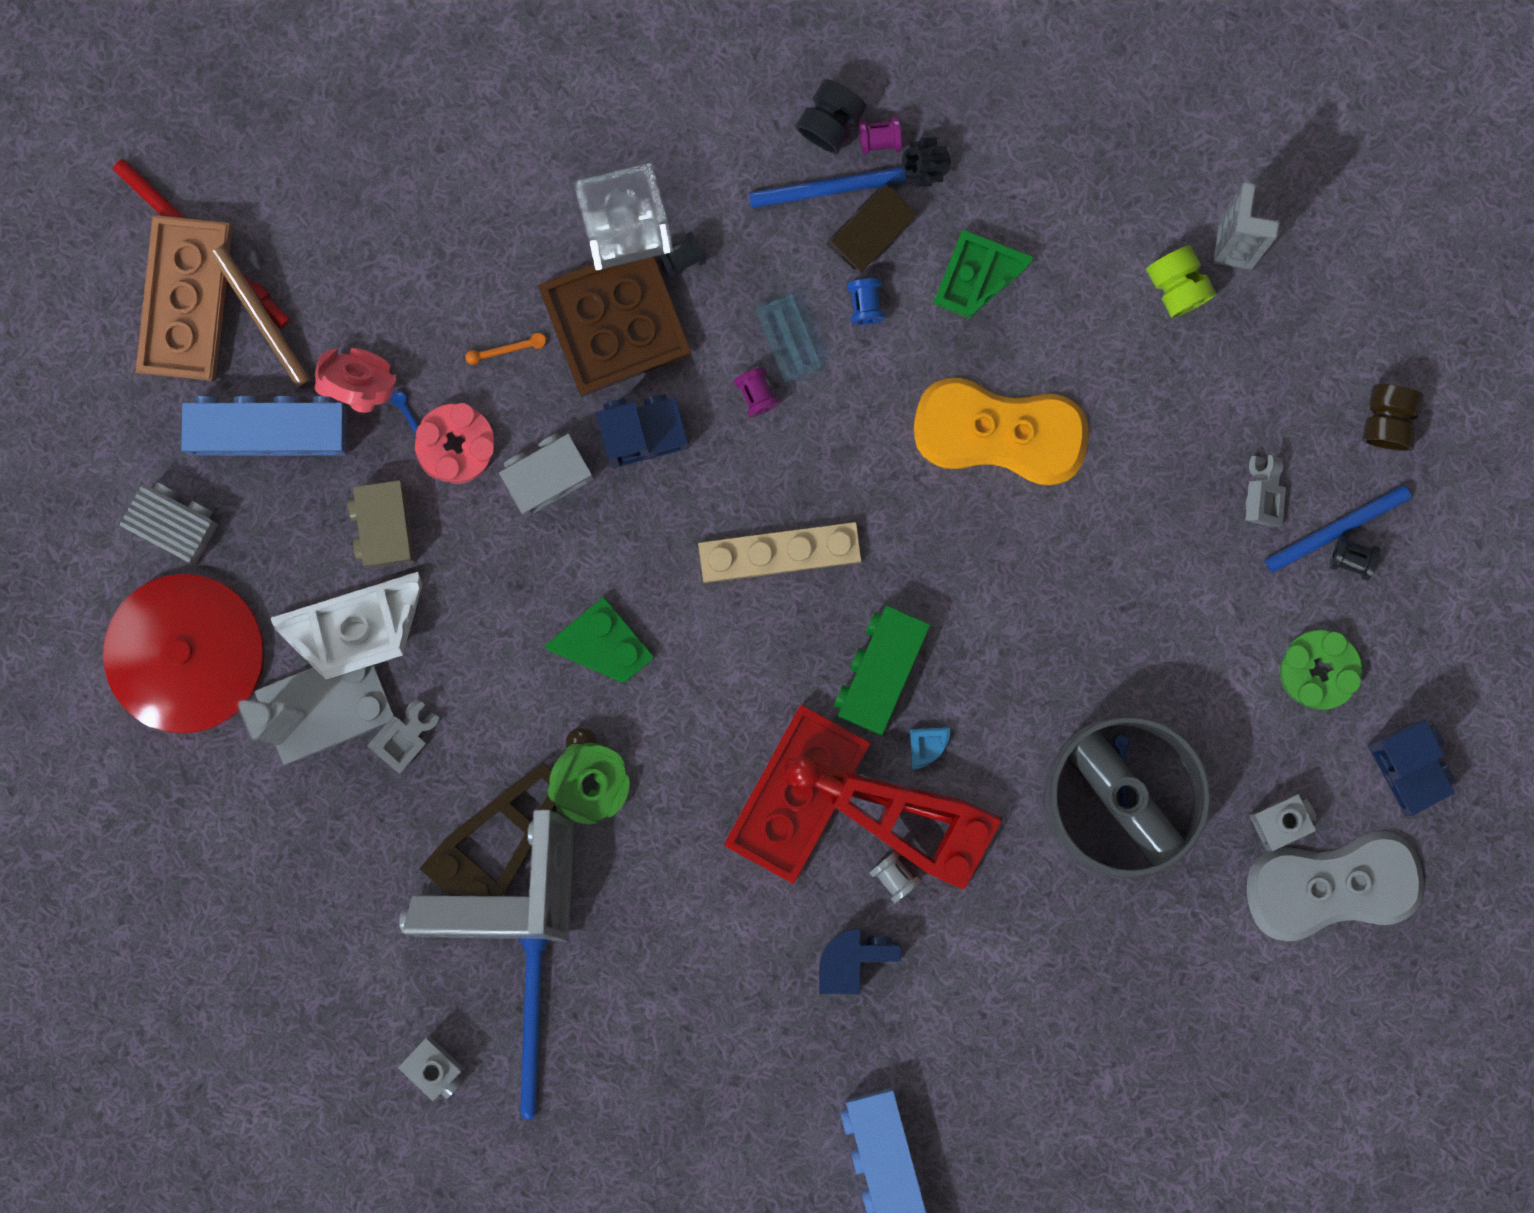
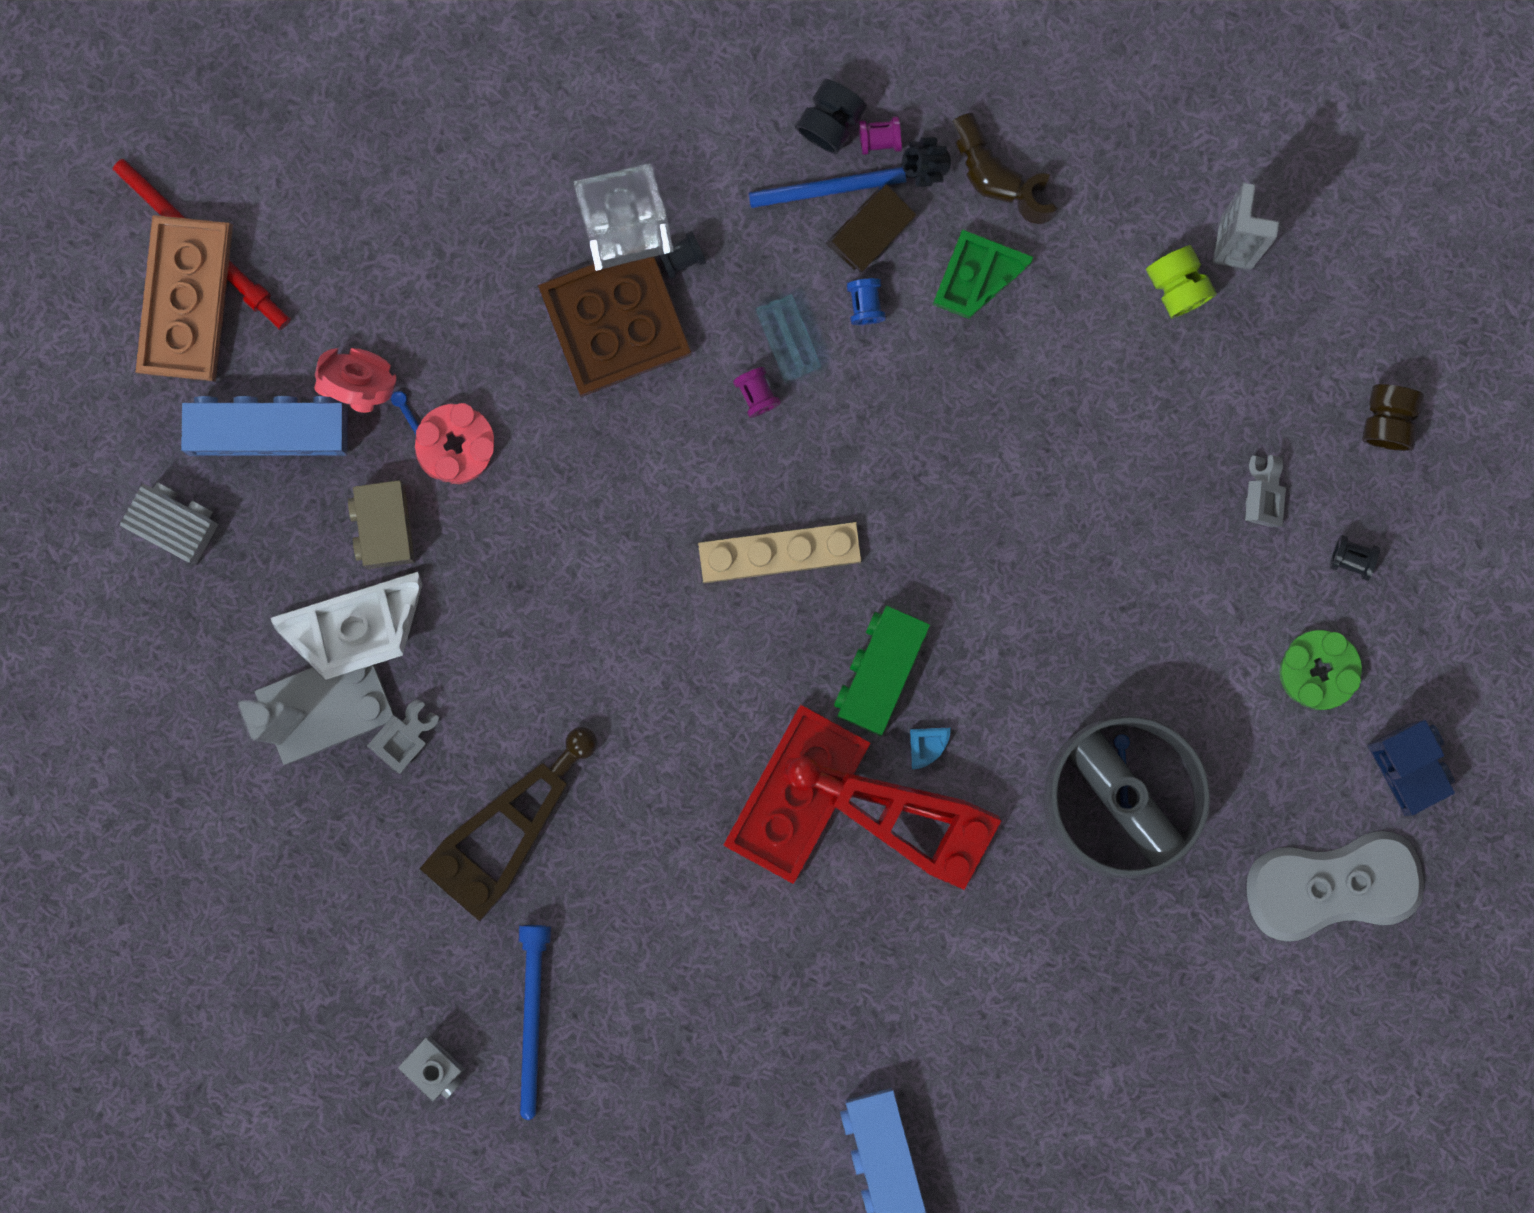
red dish [103,574,265,734] -> none
medium nougat bar [210,244,310,388] -> none
light grey piece [399,810,575,942] -> none
orange hinge [465,333,546,365] -> none
light grey brick [499,433,594,518] -> none
green wing [544,597,655,684] -> none
bright green plate [548,743,630,825] -> none
dark blue brick [596,394,689,469] -> none
dark blue brick [819,928,901,994] -> none
light grey bush [869,851,922,904] -> none
light orange plate [914,378,1089,485] -> none
light grey brick [1249,794,1317,852] -> none
blue bar [1264,485,1411,573] -> none
none -> dark brown piece [952,113,1059,224]

